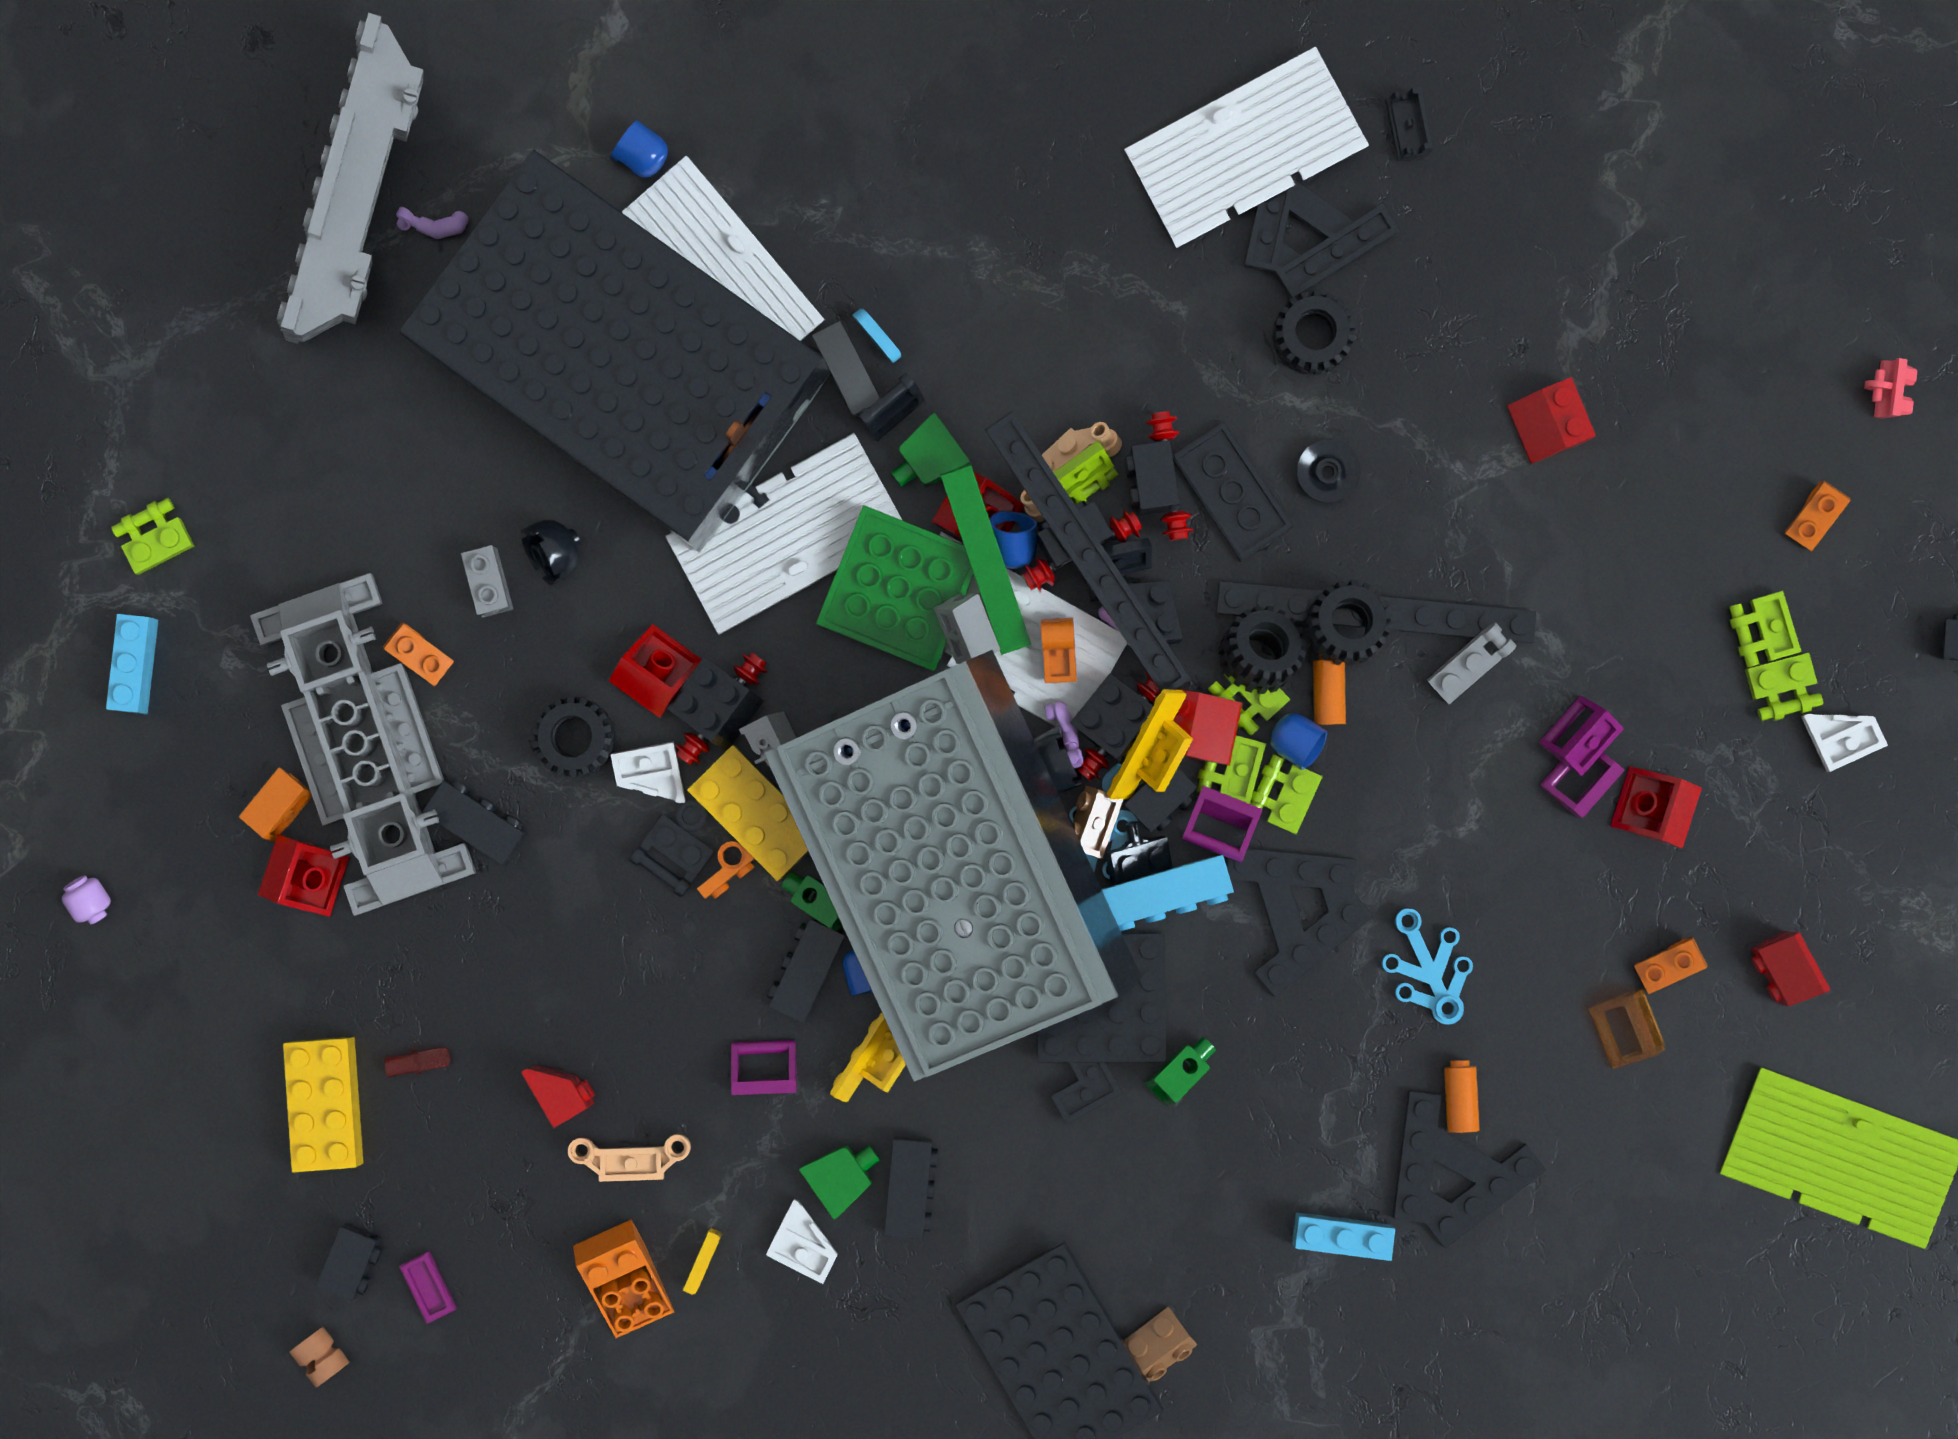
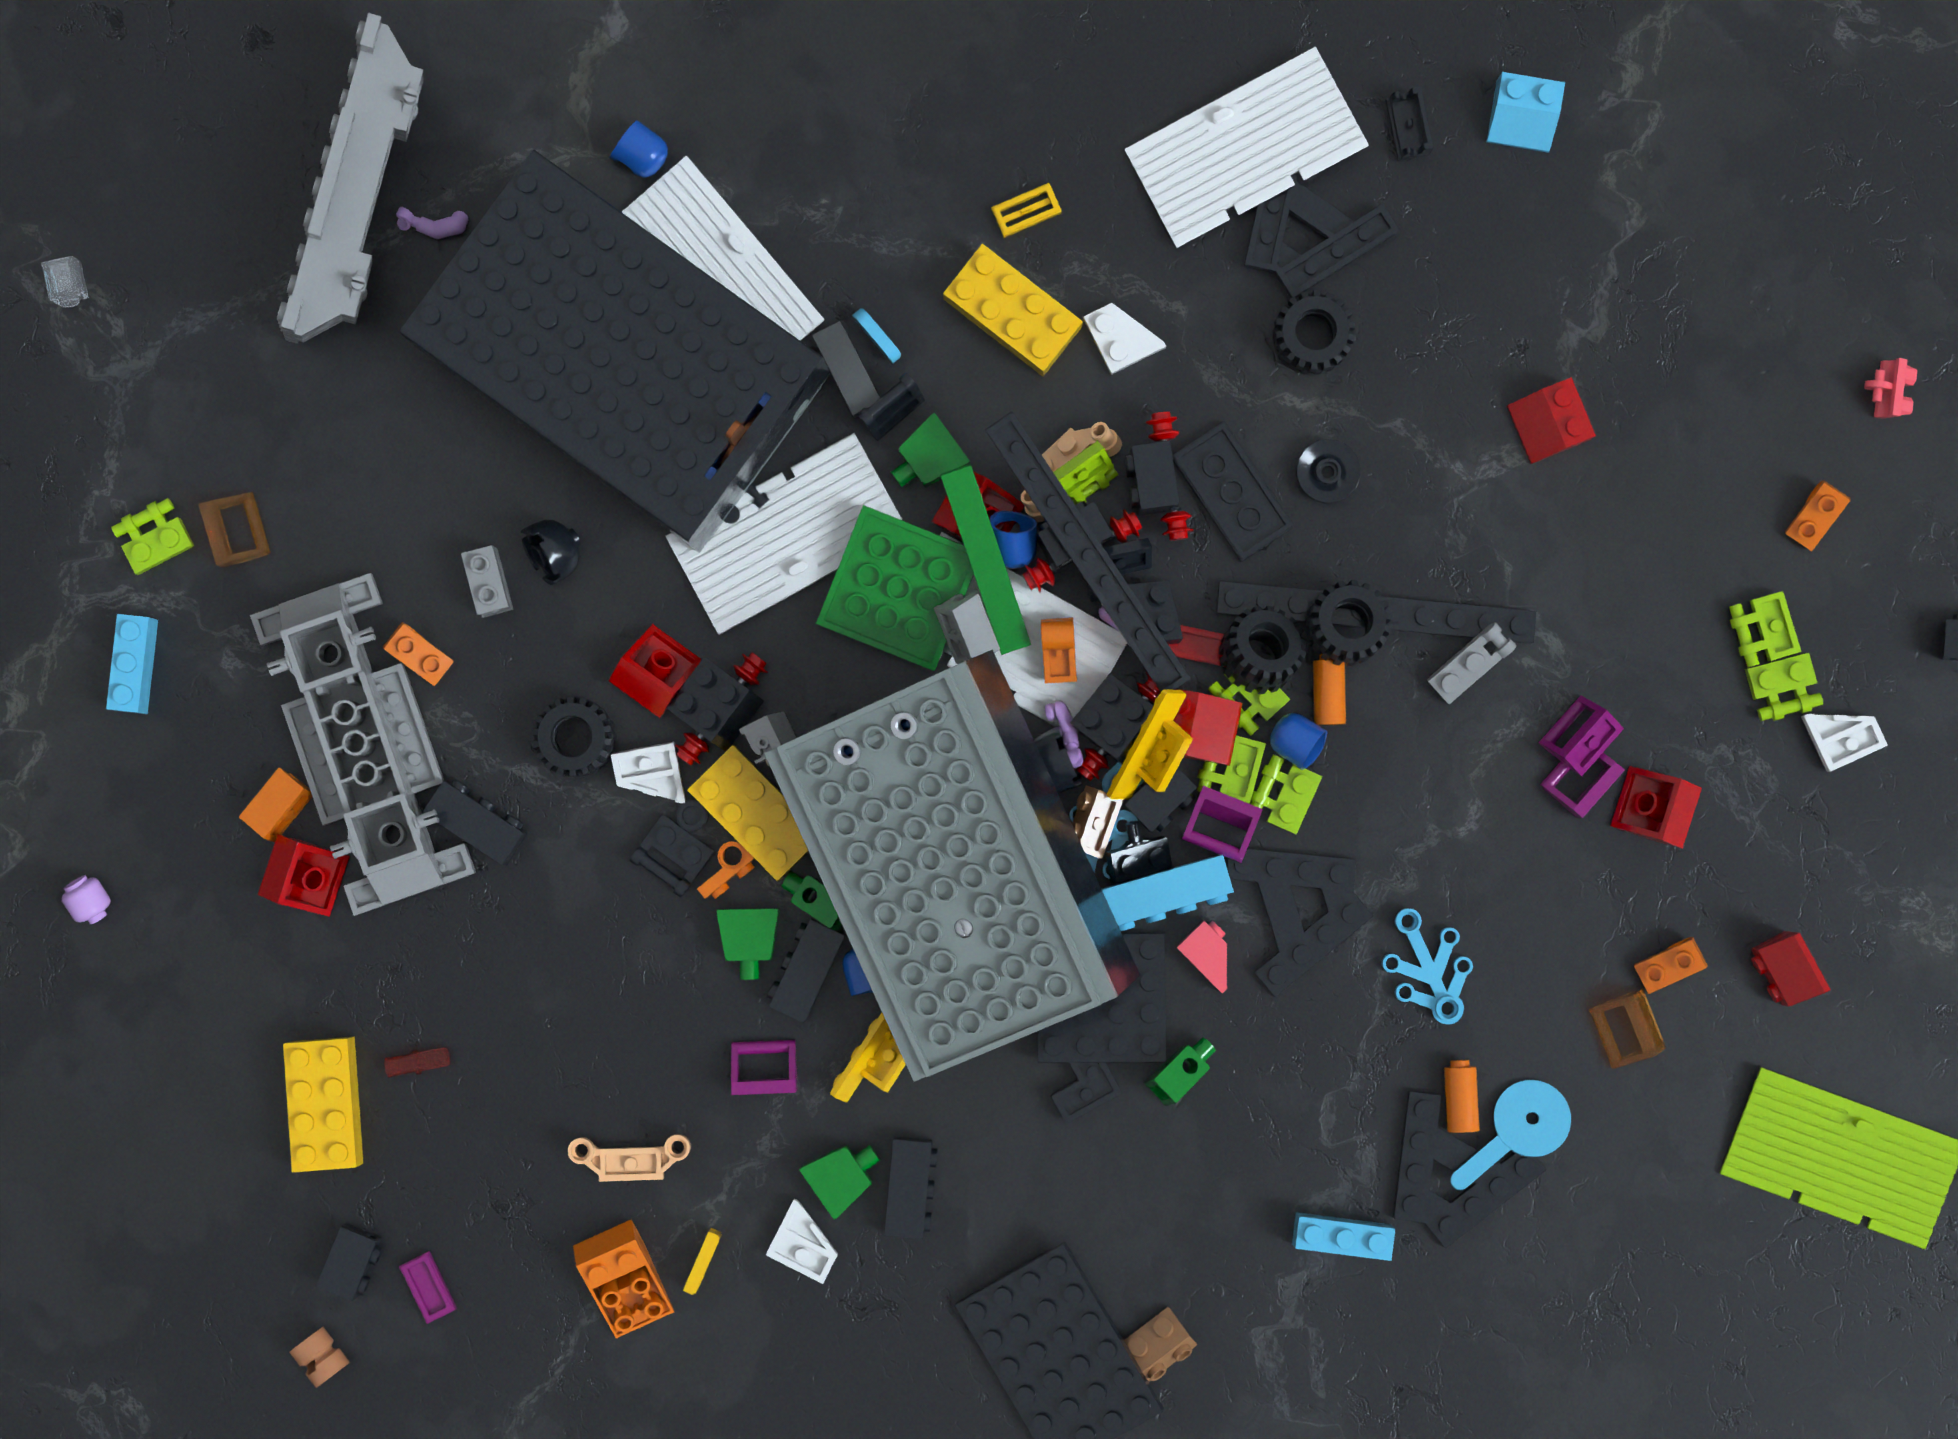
red slope [521,1065,595,1128] -> none
none -> clear brick [41,256,89,308]
none -> clear orange tile [199,492,271,568]
none -> green torso [717,908,780,980]
none -> yellow brick [943,243,1083,377]
none -> yellow tile [991,183,1062,238]
none -> white wing [1083,303,1166,375]
none -> red tile [1169,625,1226,668]
none -> coral slope [1175,920,1227,993]
none -> medium azure piece [1450,1080,1571,1190]
none -> medium azure slope [1486,72,1565,153]

